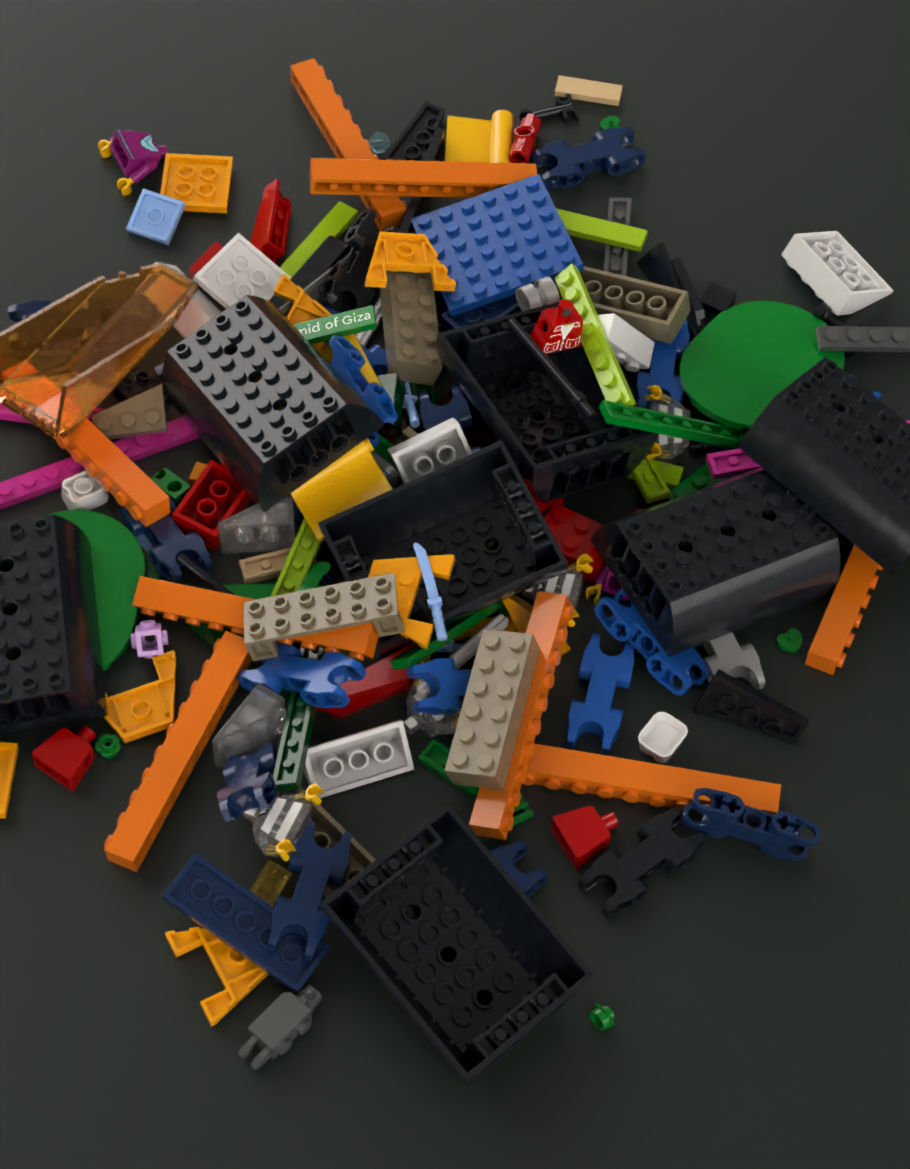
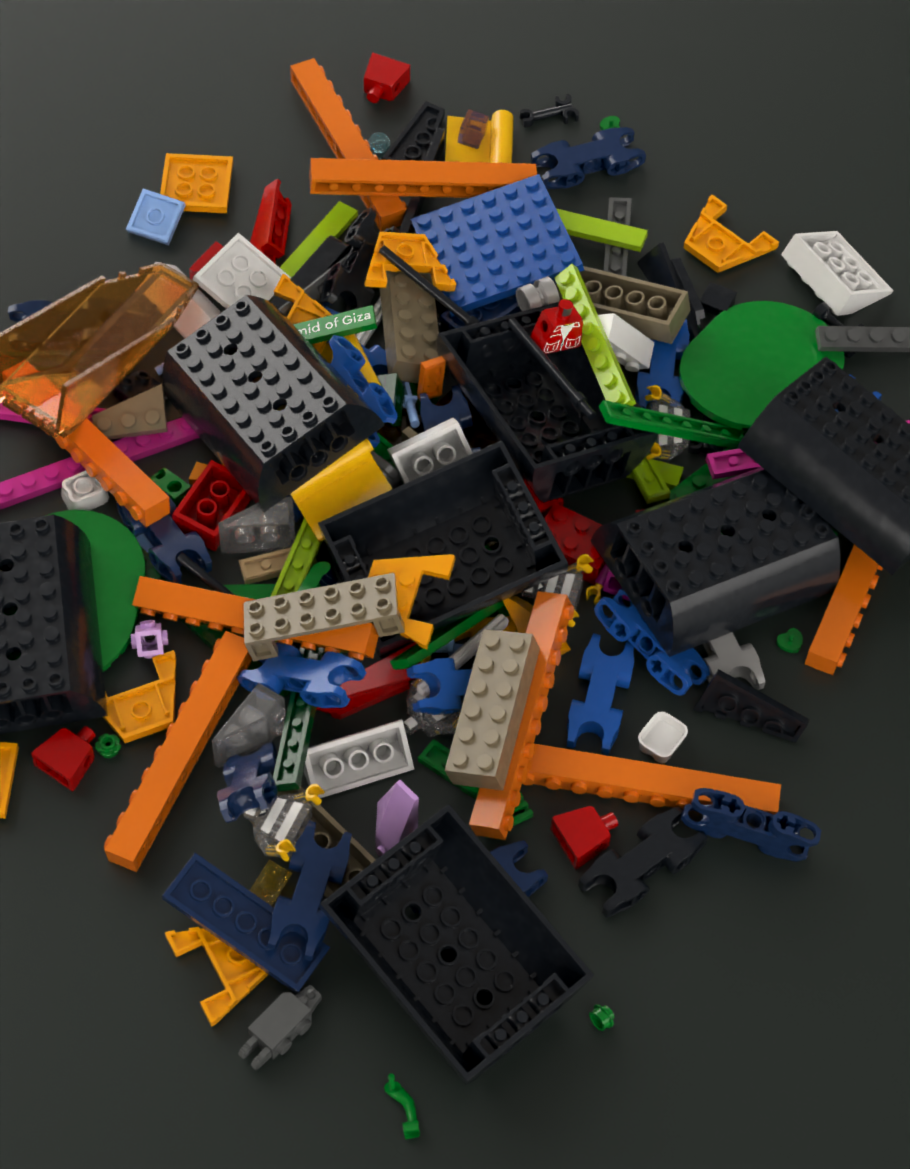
magenta torso [98,130,168,196] -> none
light blue sword [413,543,447,641] -> none
red piece [509,114,541,163] -> none
tan tile [555,75,623,106] -> none
none -> red torso [364,53,411,103]
none -> lavender wedge [375,780,419,857]
none -> black bar [379,245,480,326]
none -> green piece [384,1073,420,1139]
none -> orange plate [417,356,446,400]
none -> panel [457,109,489,149]
none -> light orange wing [683,195,779,273]

